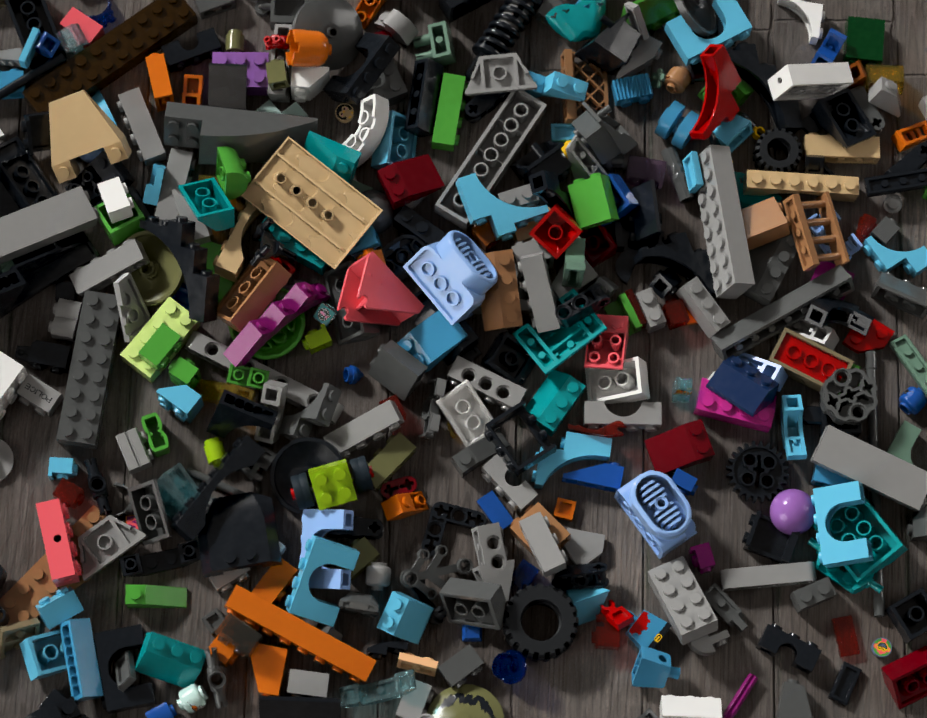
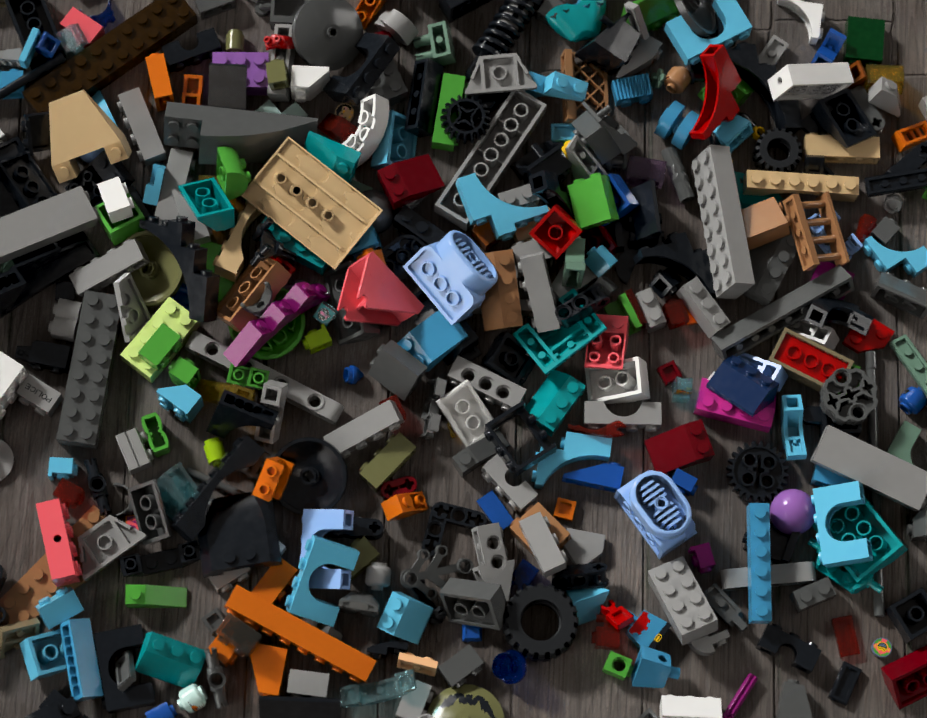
dark grey arch [278,383,342,441] -> none
orange cylinder [286,29,332,67] -> none
brick [290,456,375,511] -> none
medium azure tile [682,151,704,194] -> none
none -> dark grey helmet [240,281,273,318]
none -> orange panel [252,456,295,502]
none -> clear red slope [317,113,358,144]
none -> black gear [440,94,491,145]
none -> medium azure brick [584,244,618,278]
none -> bright green brick [602,651,634,681]
none -> dark red tile [656,360,683,386]
none -> dark azure brick [746,503,772,624]
none -> light grey plate [758,35,789,65]

